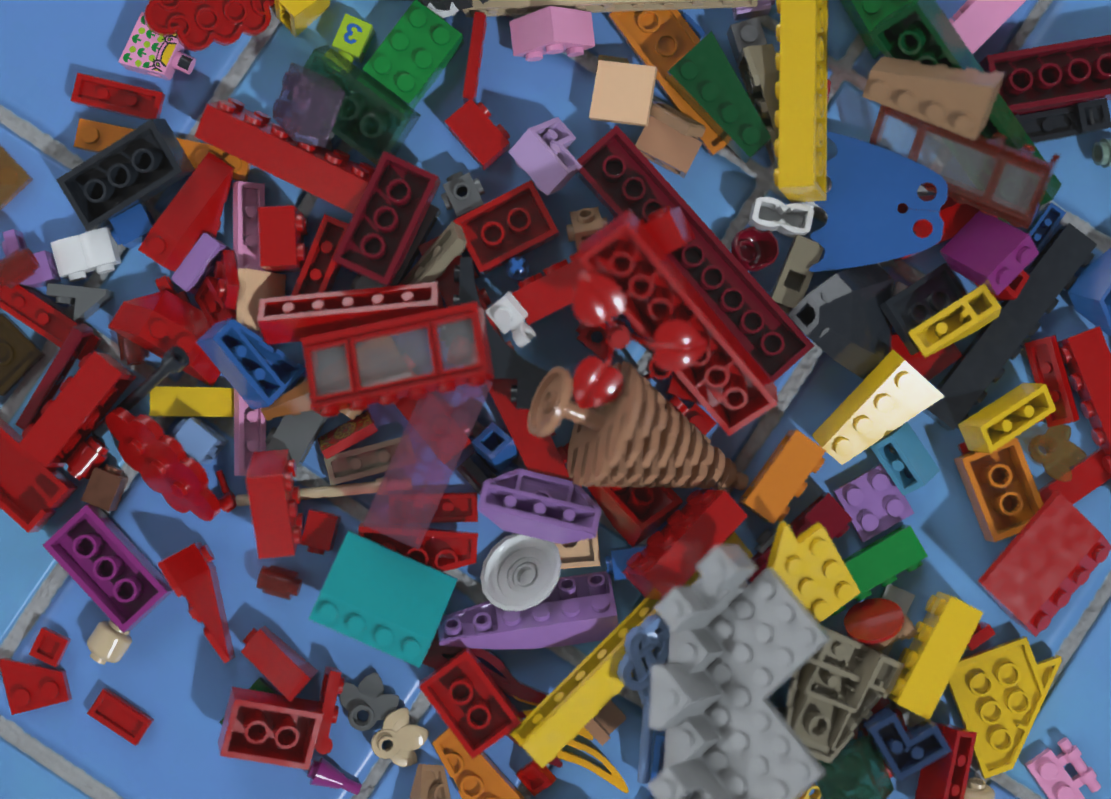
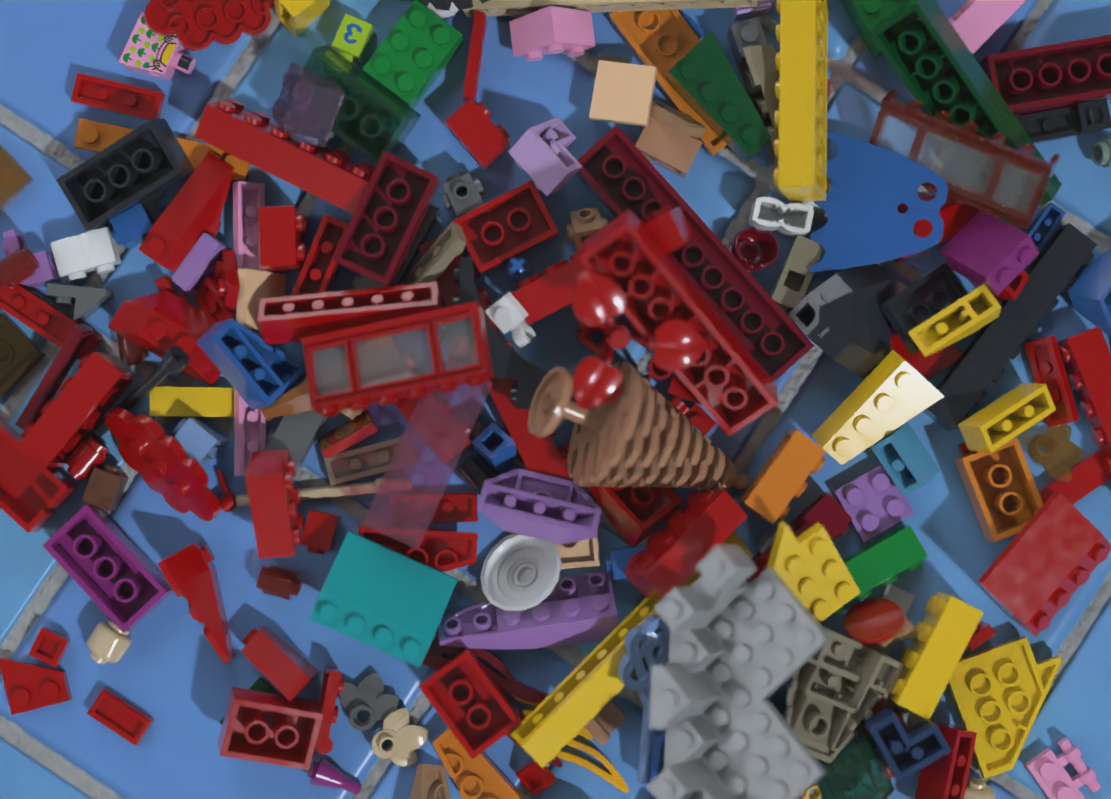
medium nougat wedge [862,57,1005,140] -> none

